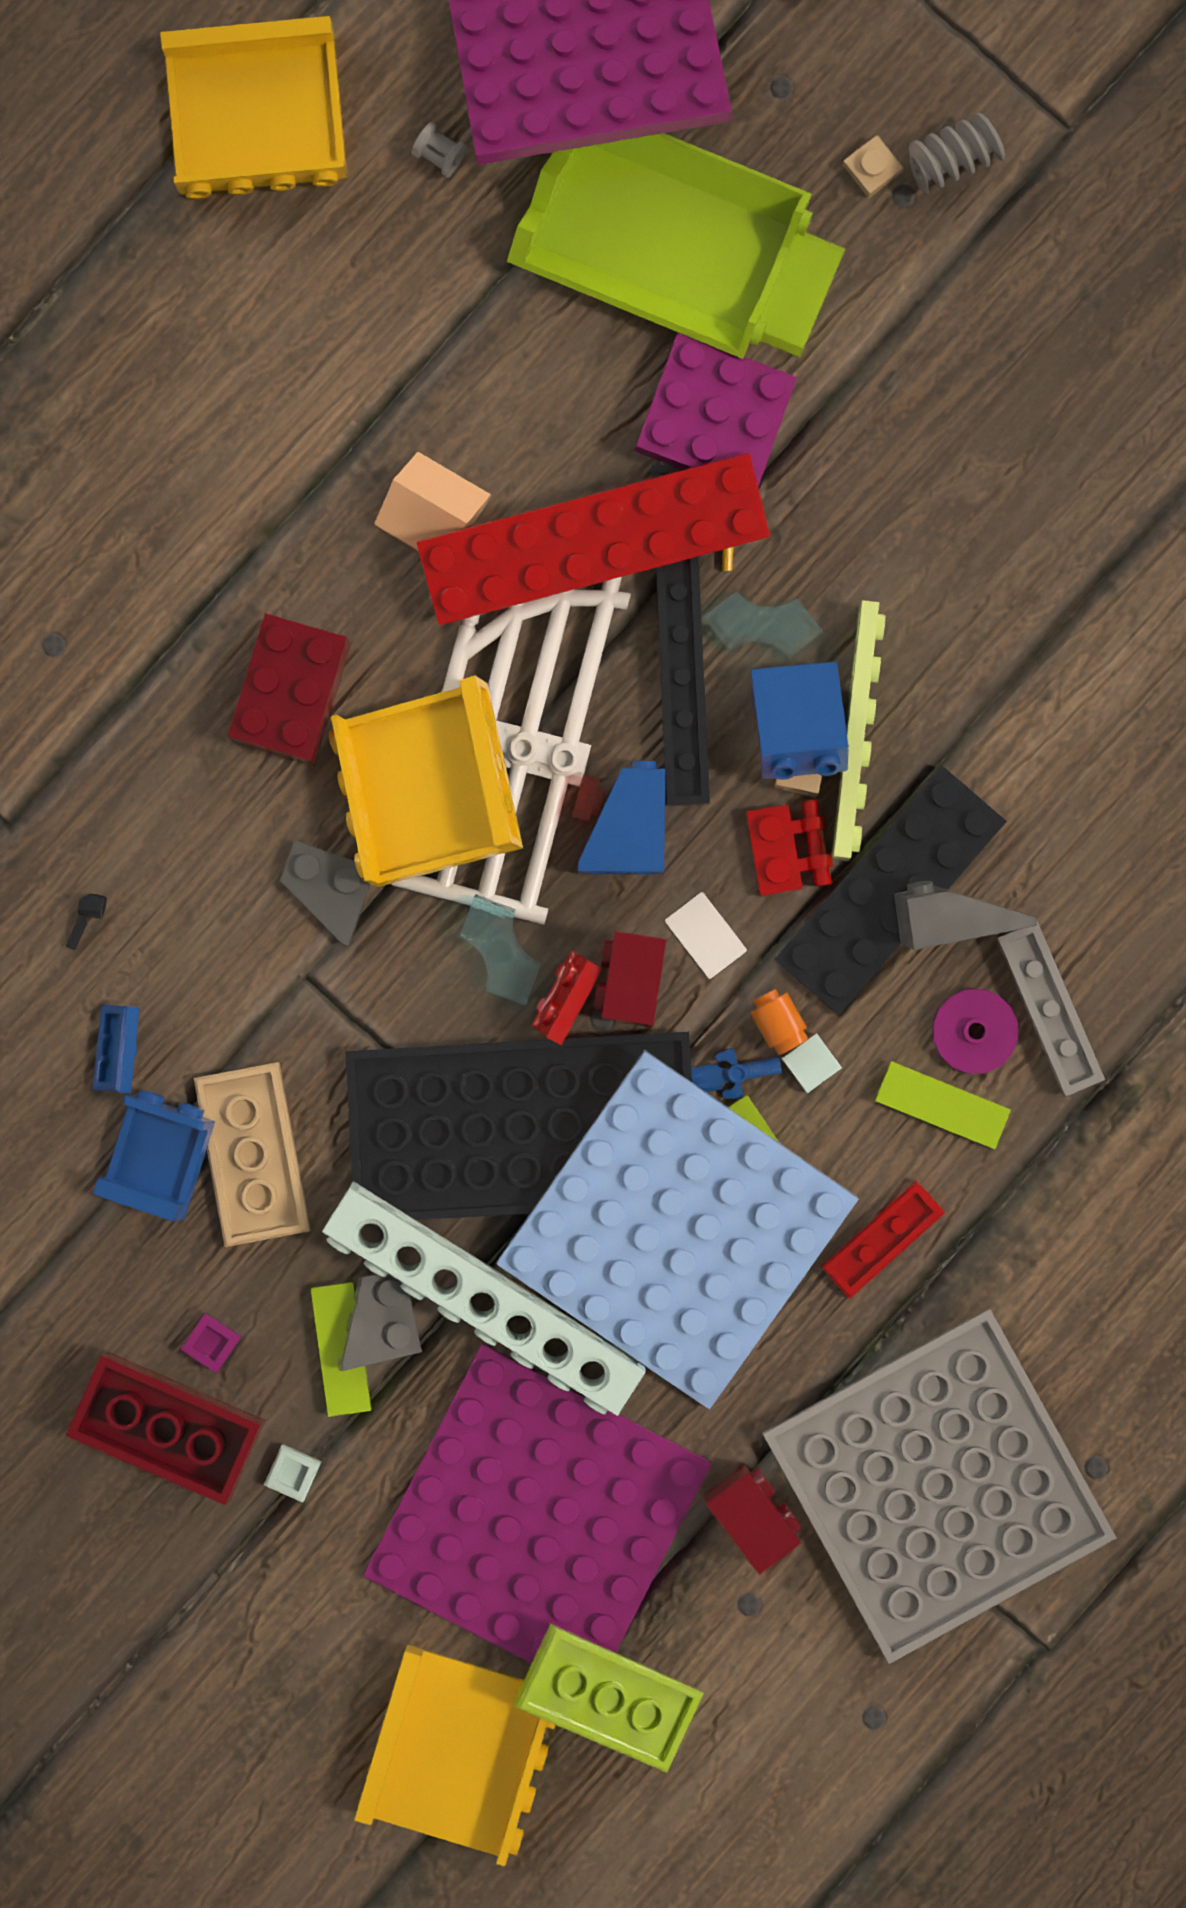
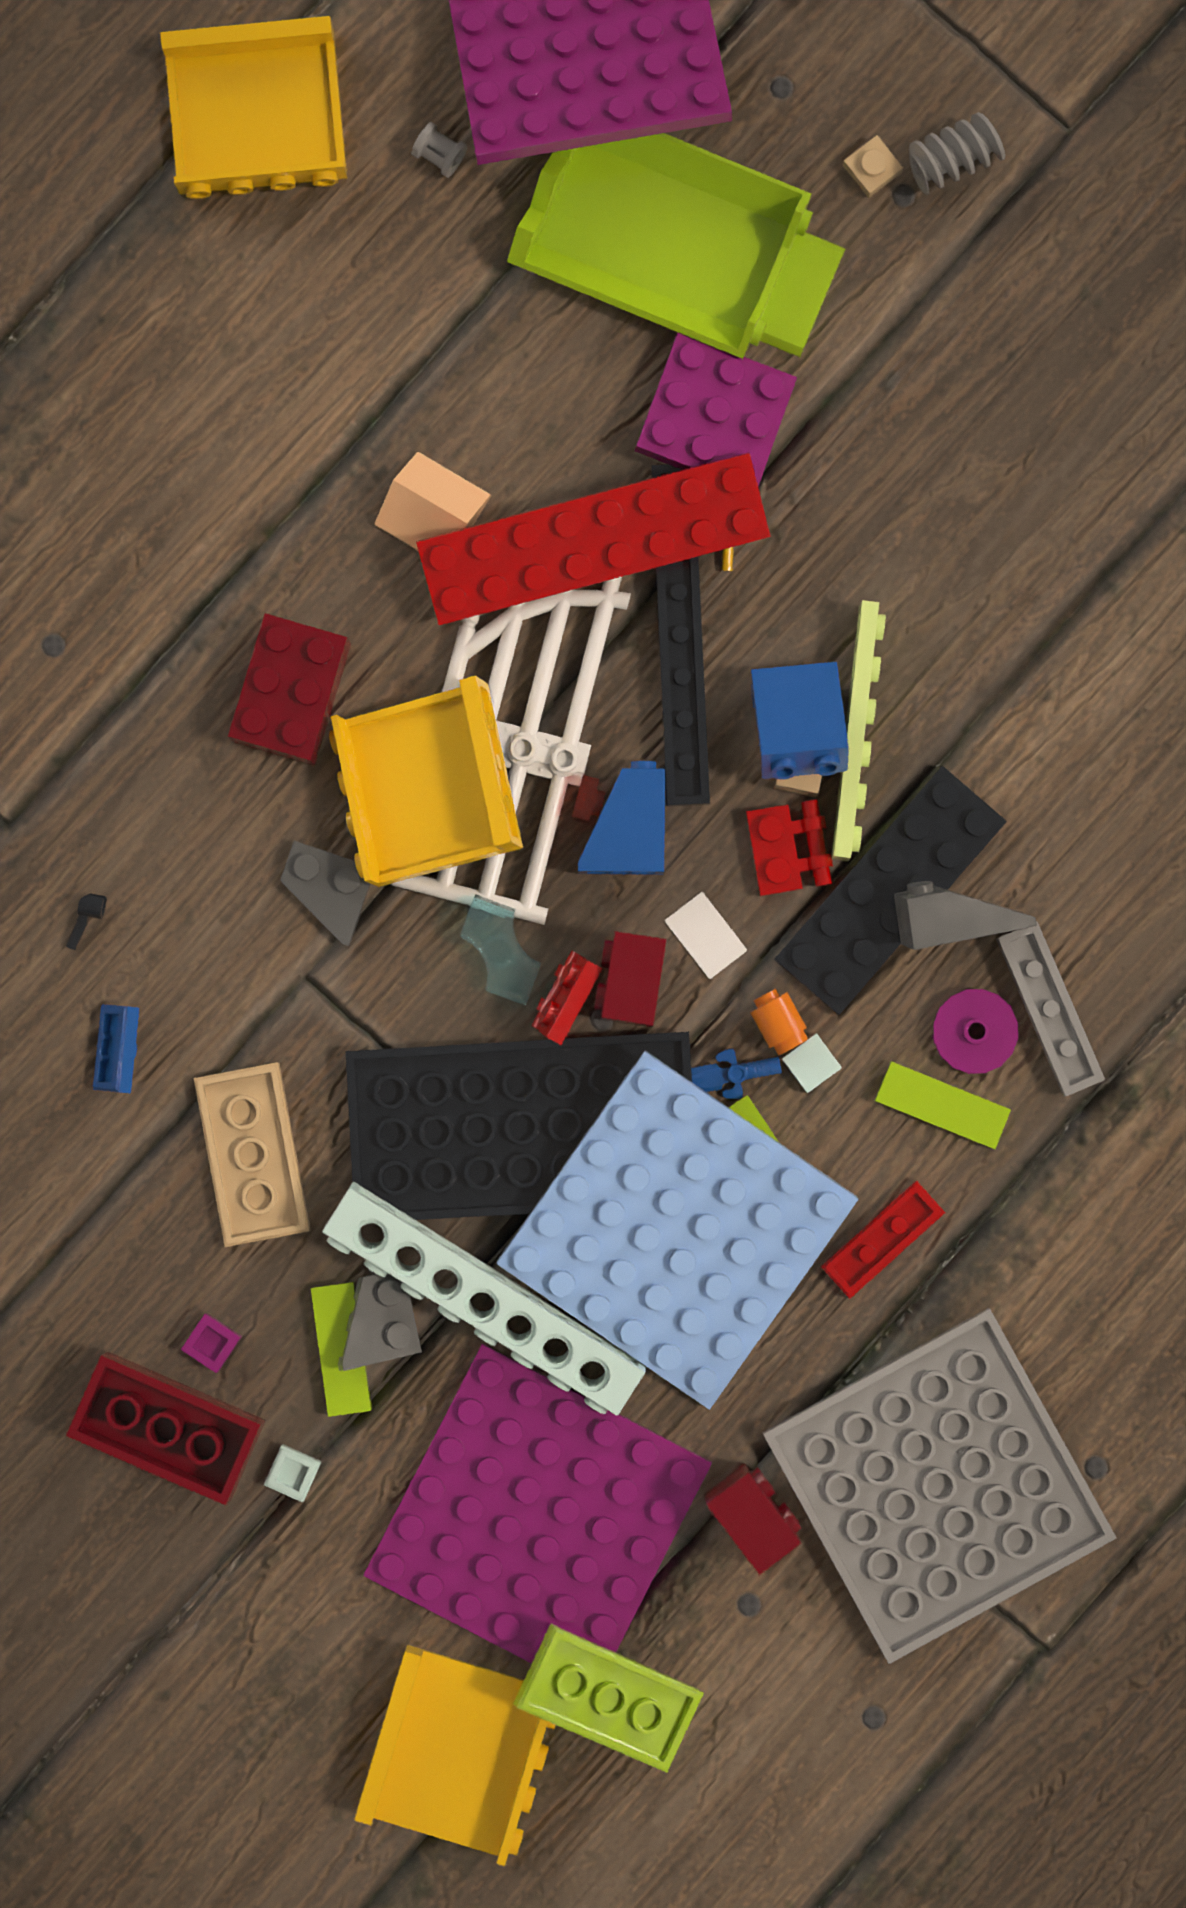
blue panel [93,1089,215,1221] -> none
clear light blue tile [703,591,823,659] -> none

